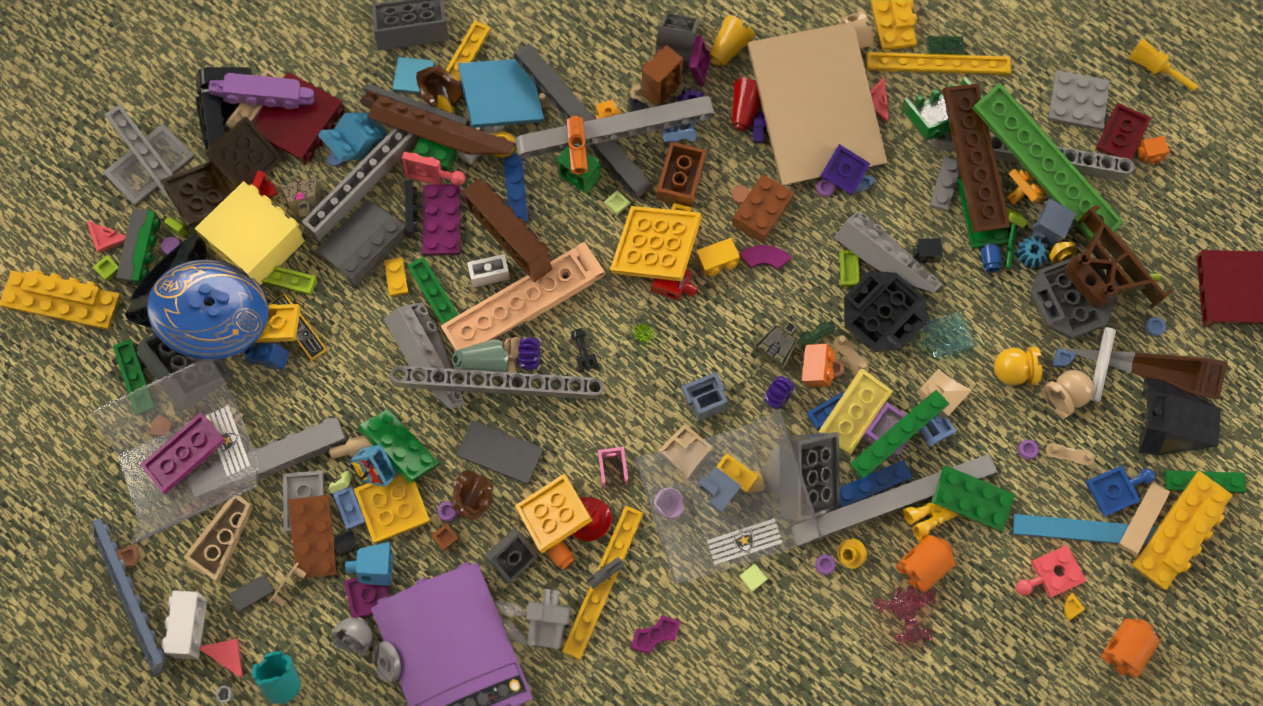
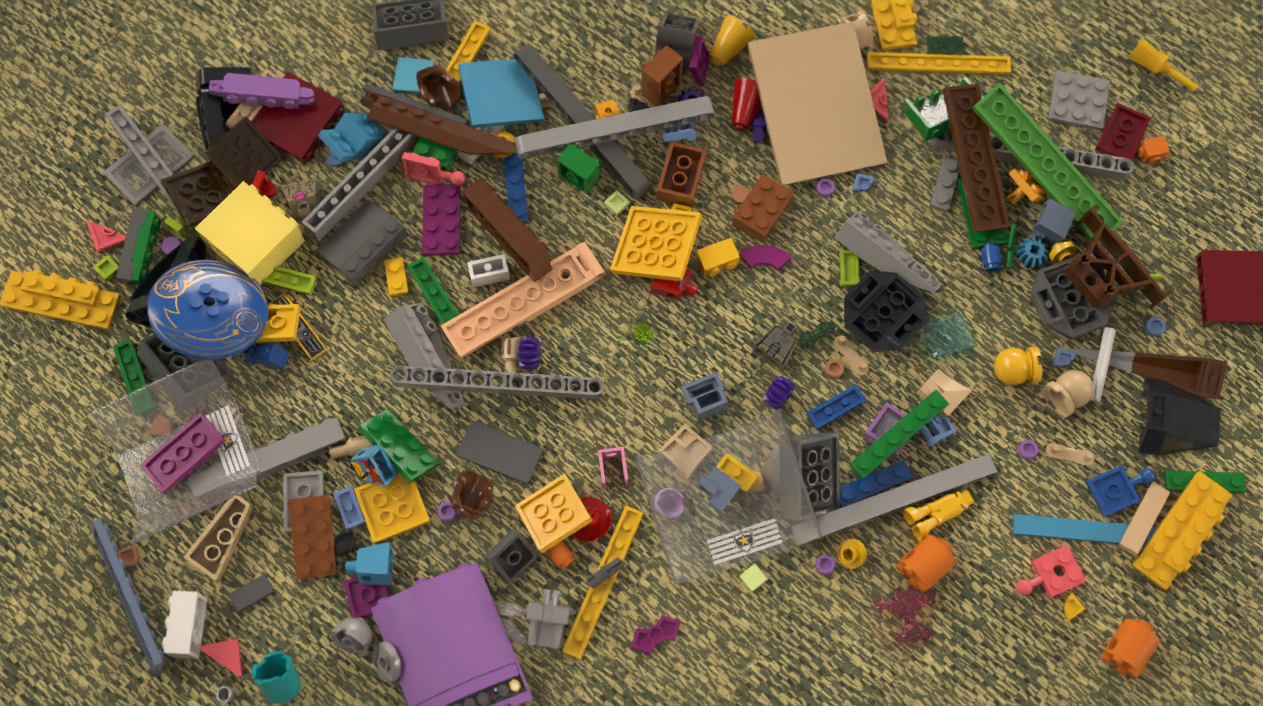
tan piece [268,562,306,606] -> none
yellowish green tile [328,471,353,493] -> none
black plate [405,180,418,239] -> none
dark orange plate [431,523,459,552] -> none
yellow tile [437,95,455,114] -> none
sand green cone [452,339,508,372] -> none
orange piece [567,116,588,175] -> none
black hinge [571,328,599,372] -> none
brick [802,344,836,387] -> none
light yellow tile [818,369,893,455] -> none
dark purple plate [820,144,871,196] -> none
black brick [913,238,943,263] -> none
green plate [931,466,1015,532] -> none
lime plate [1006,207,1027,228] -> none

